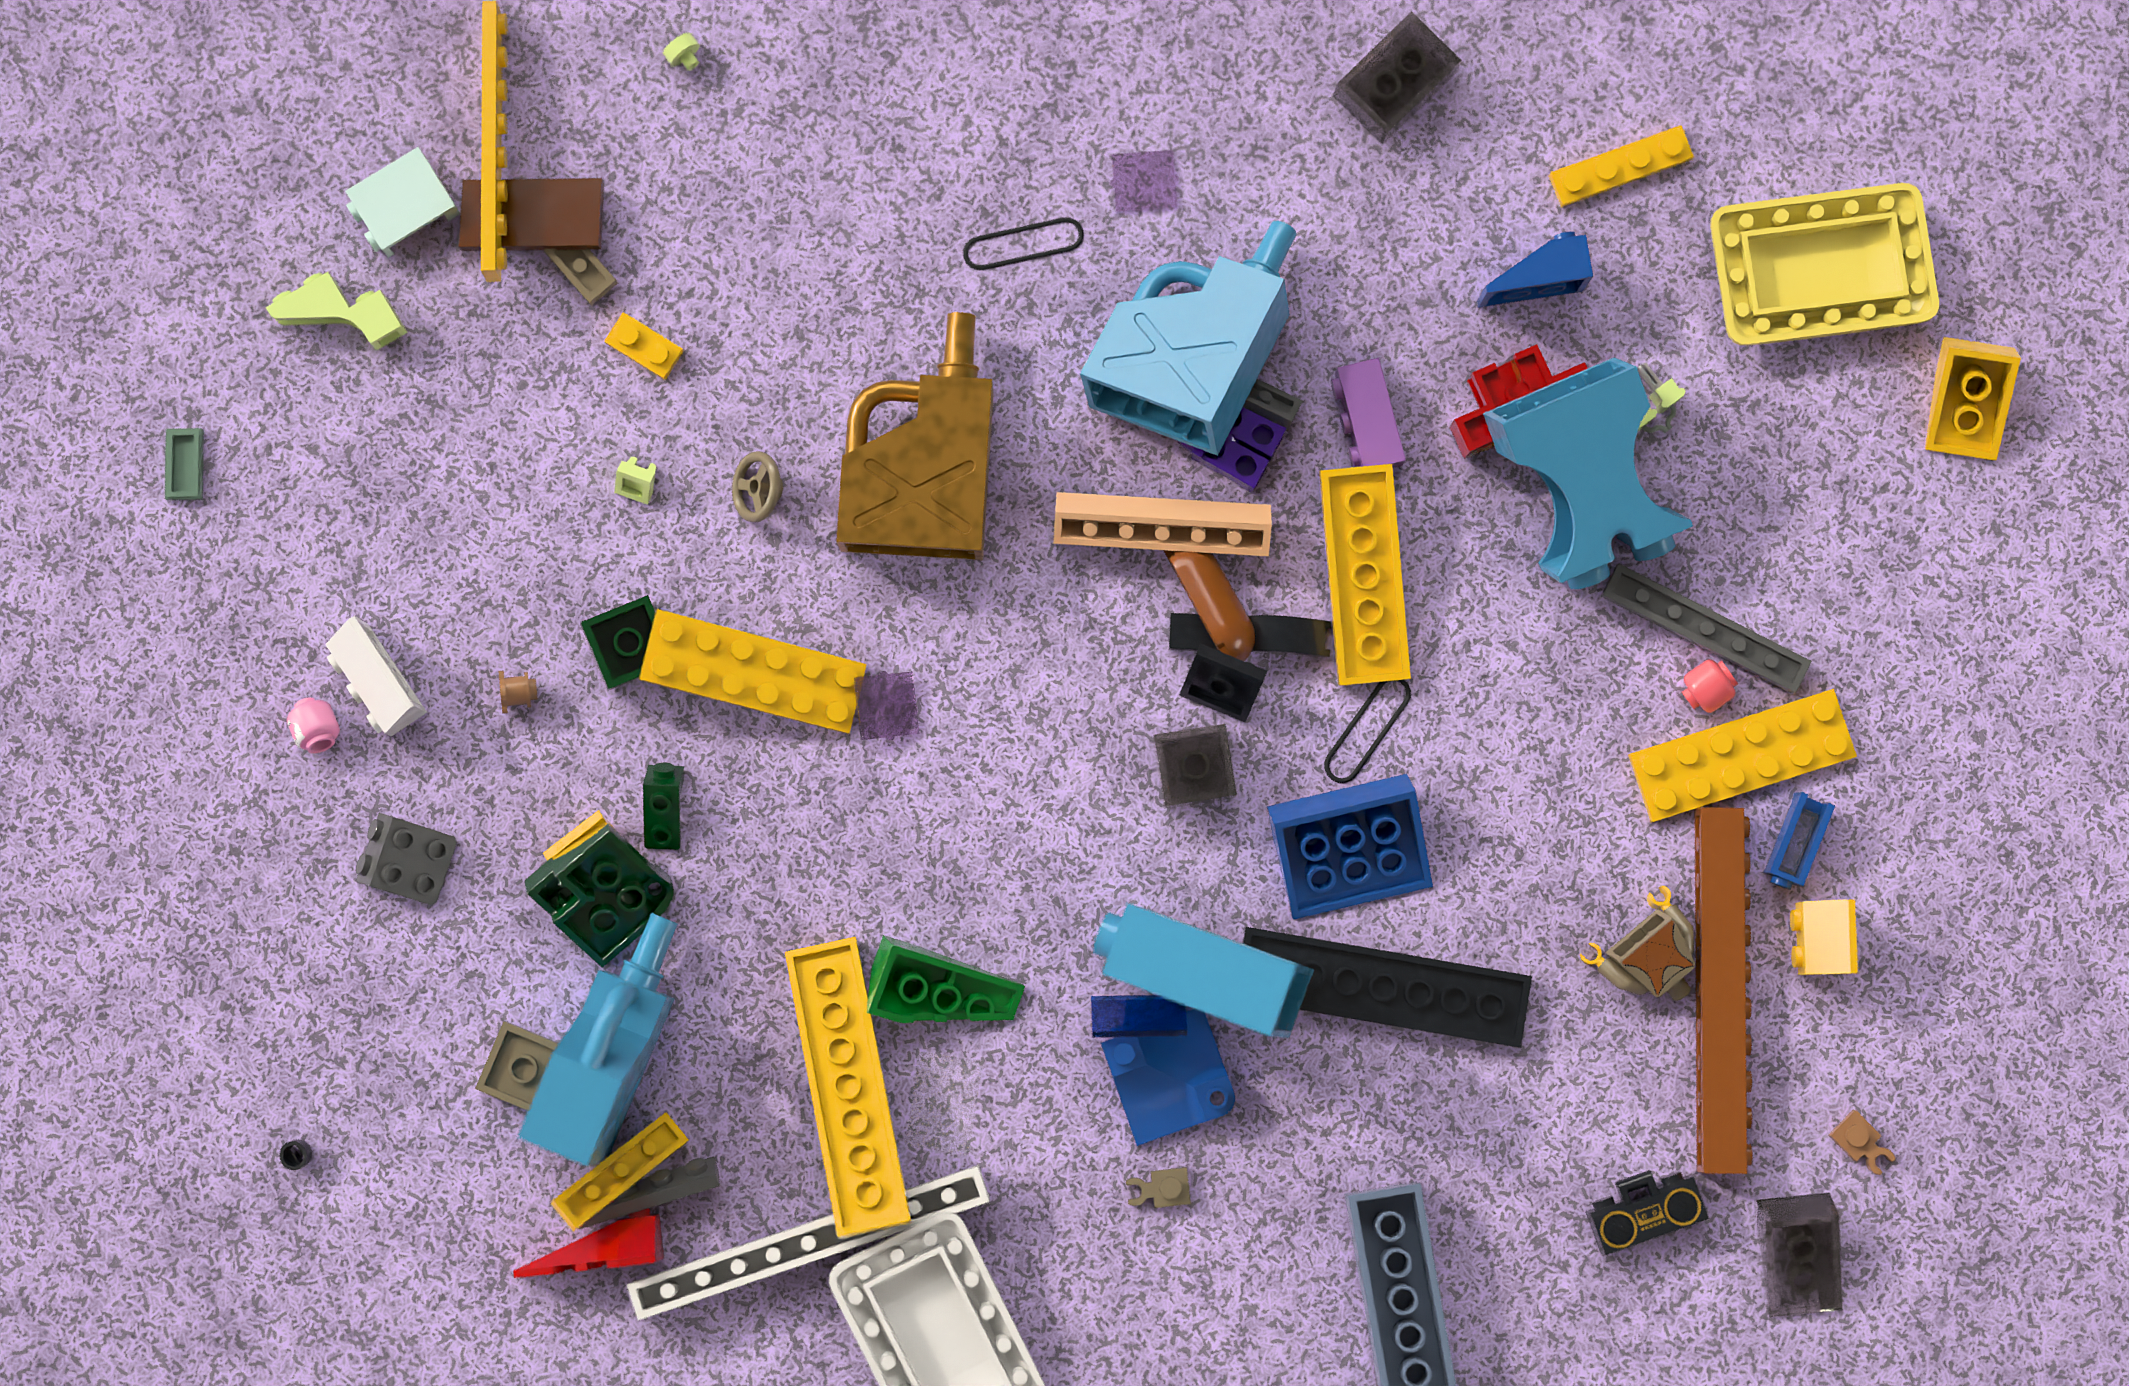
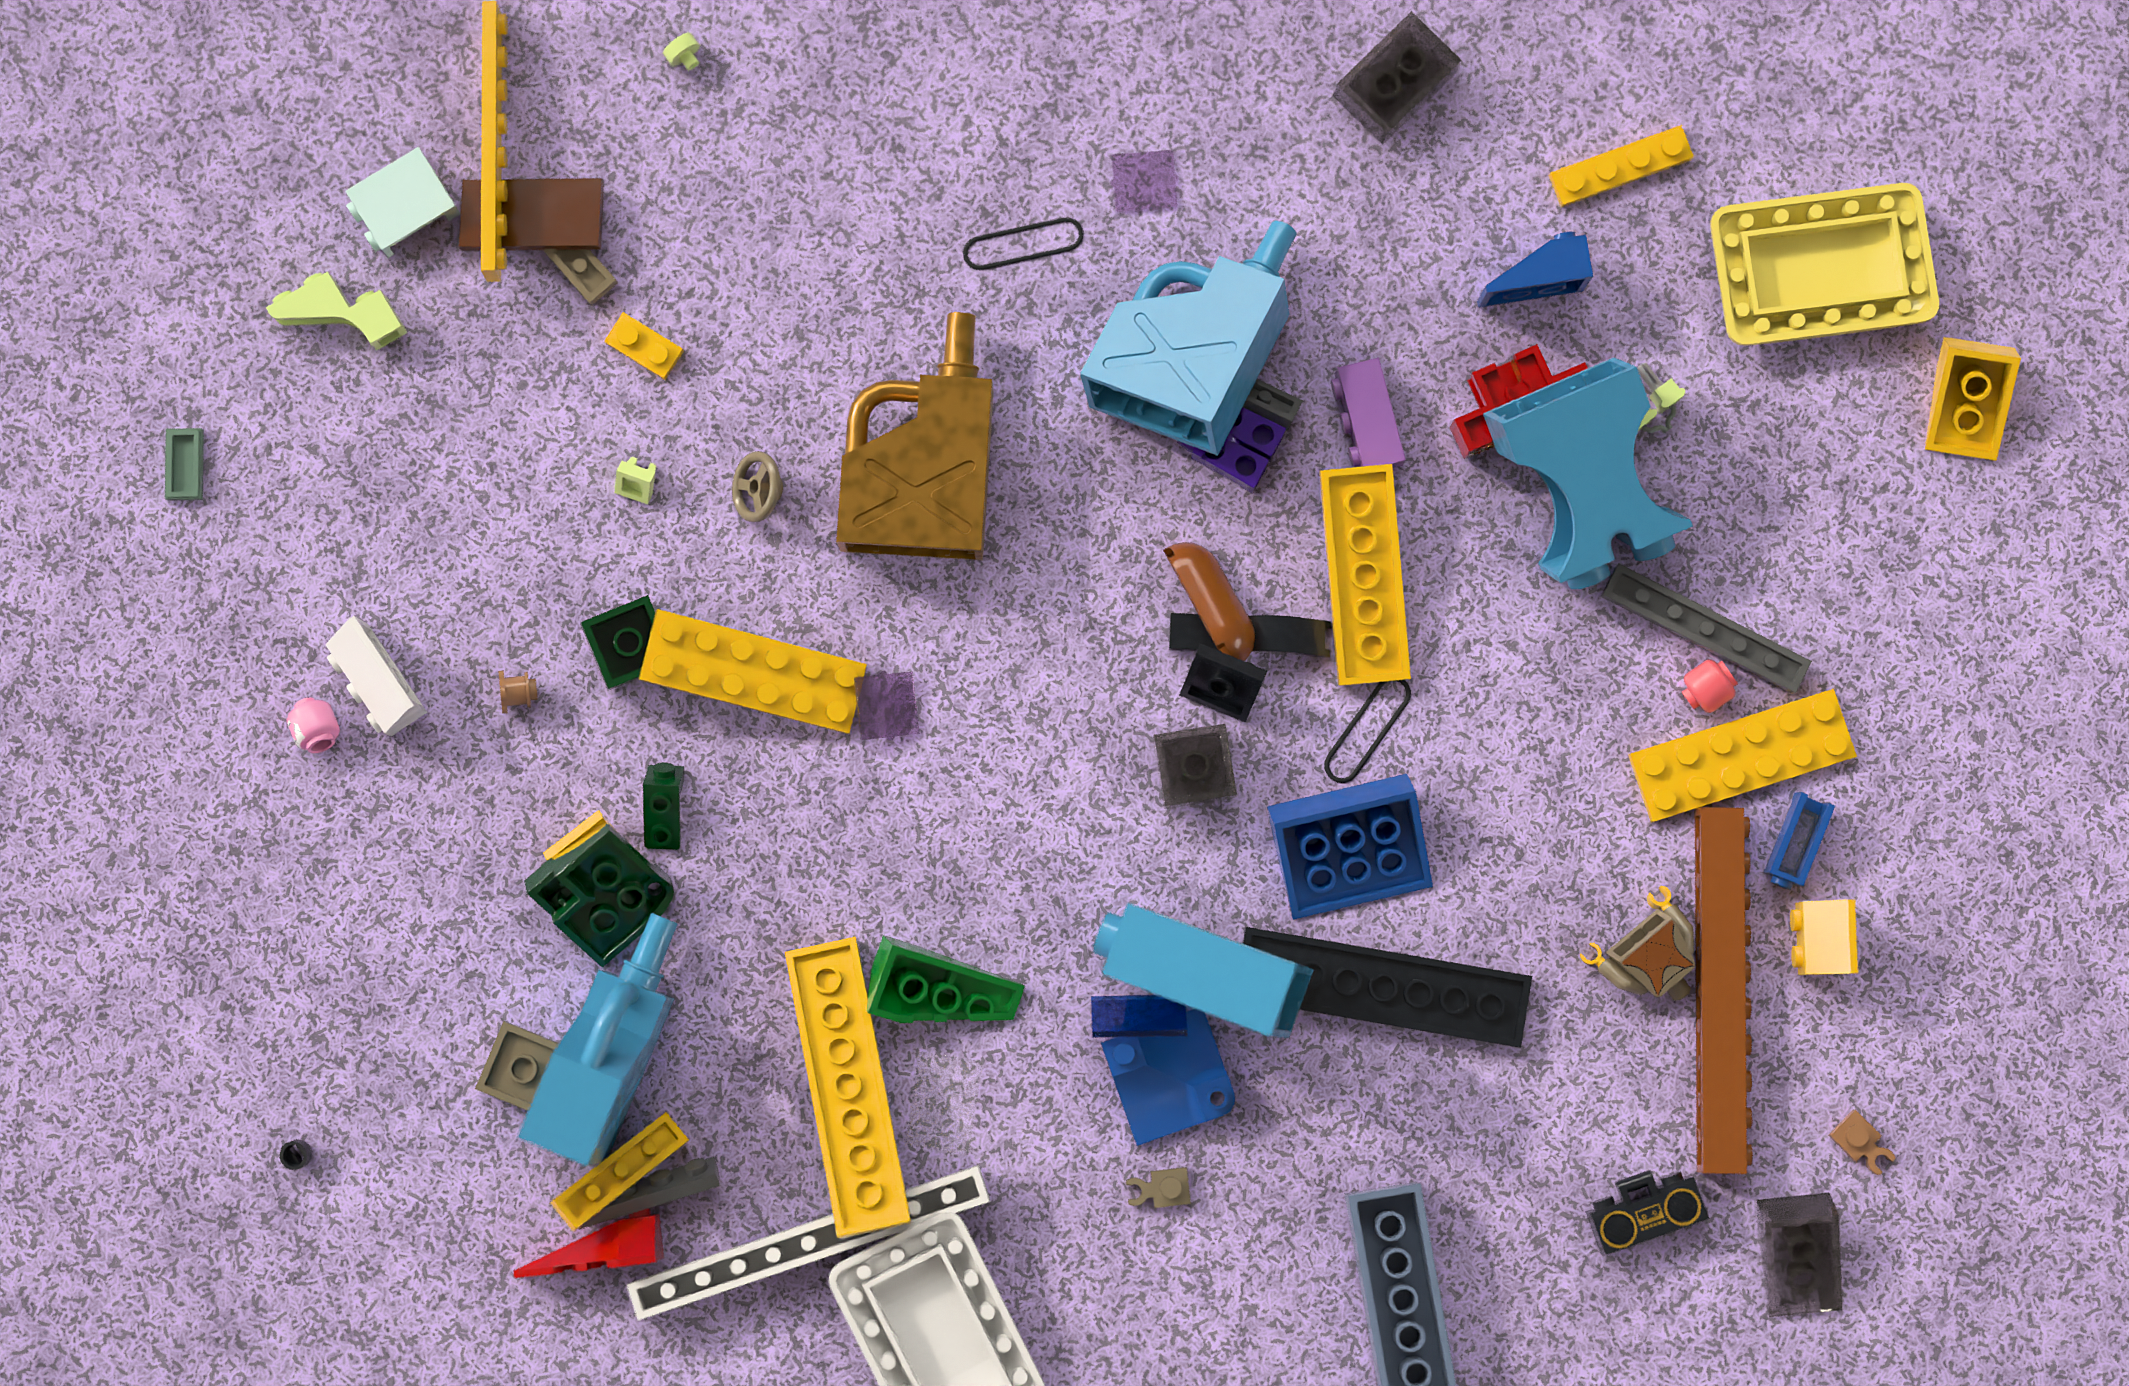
dark grey bracket [356,813,457,905] -> none
light nougat brick [1053,492,1272,556] -> none

